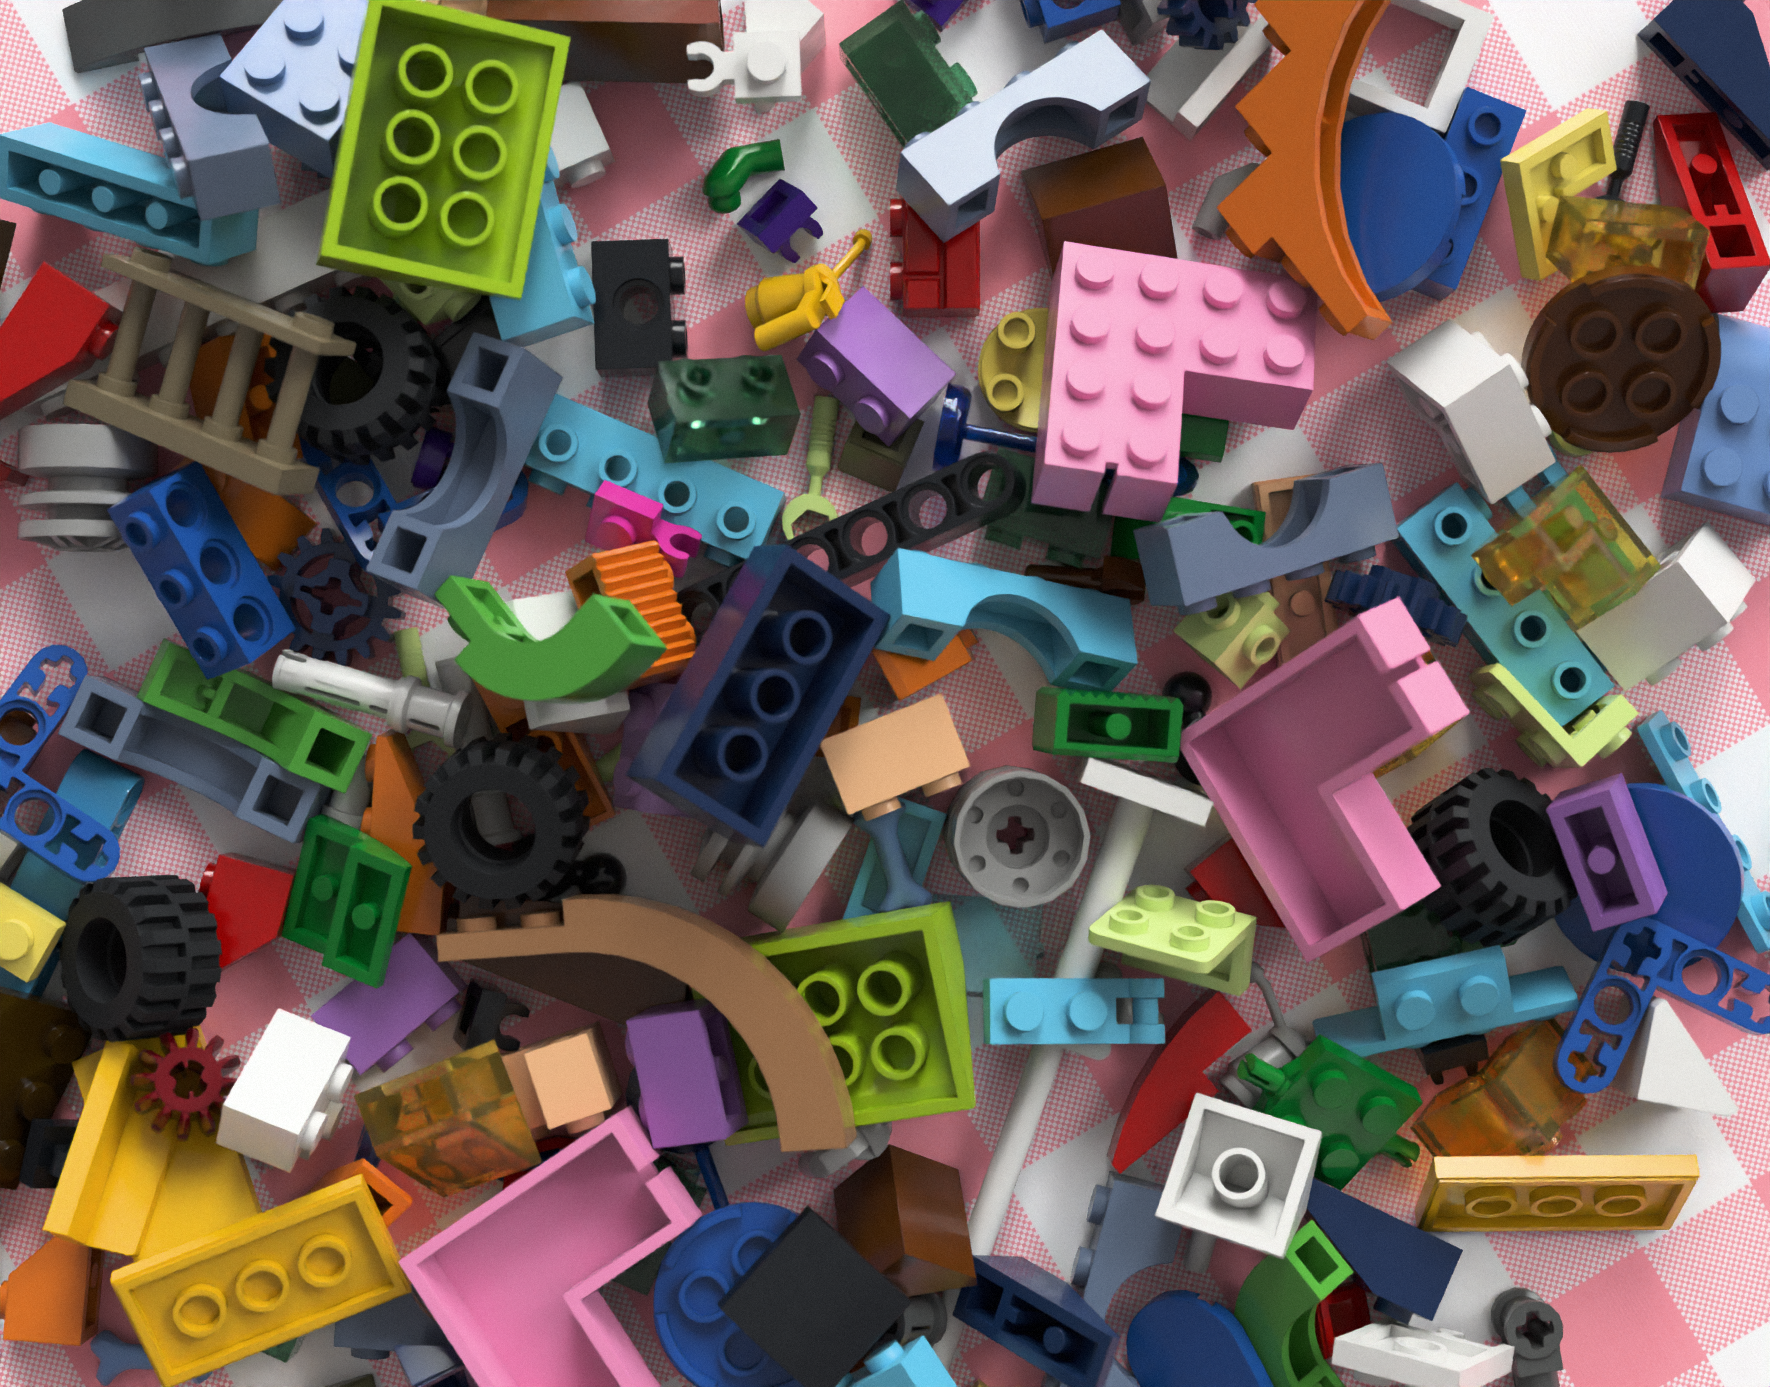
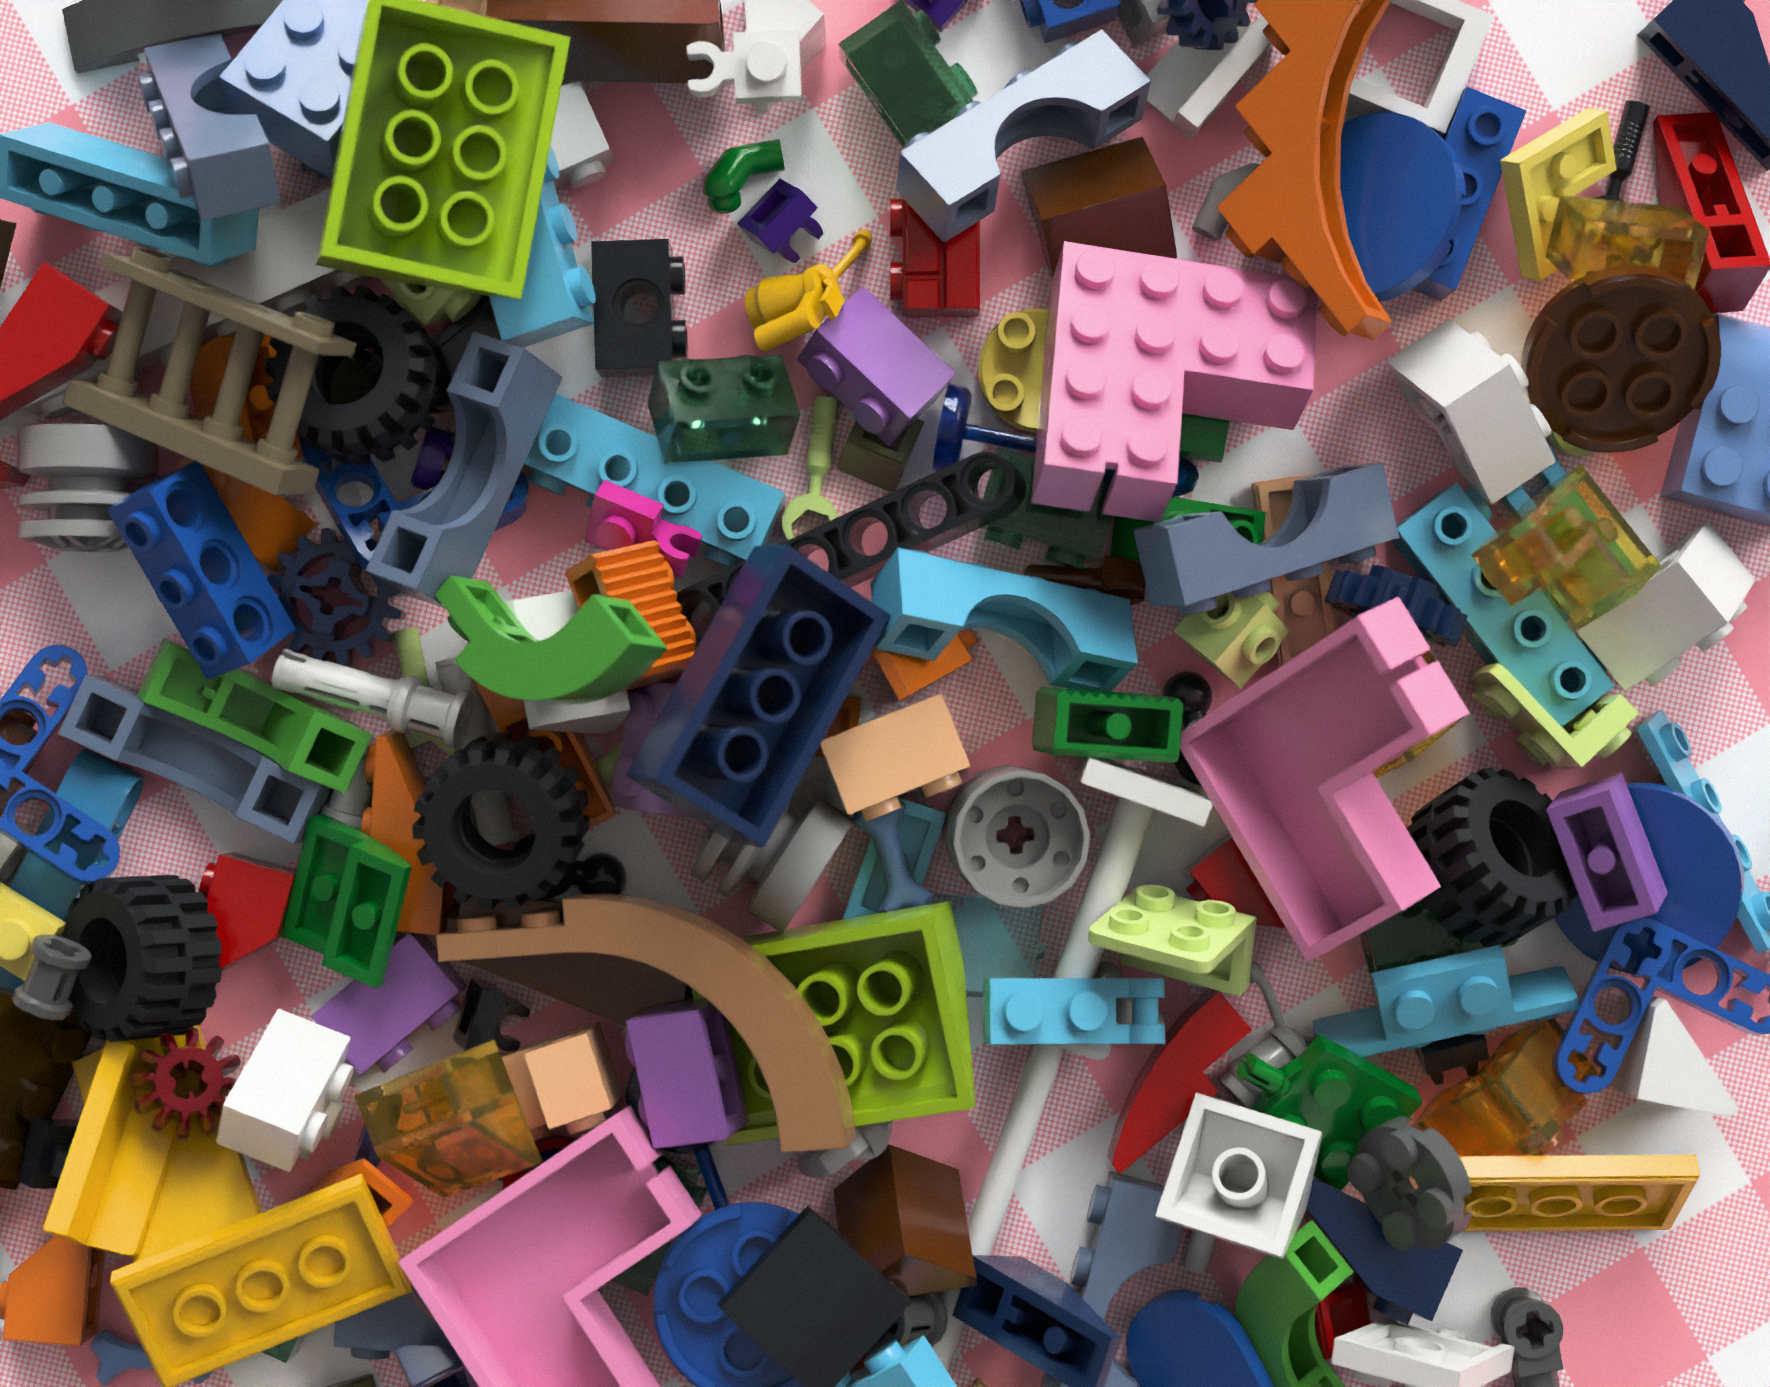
none -> dark grey bush [12,934,92,1020]
none -> dark grey plate [1347,1116,1472,1251]

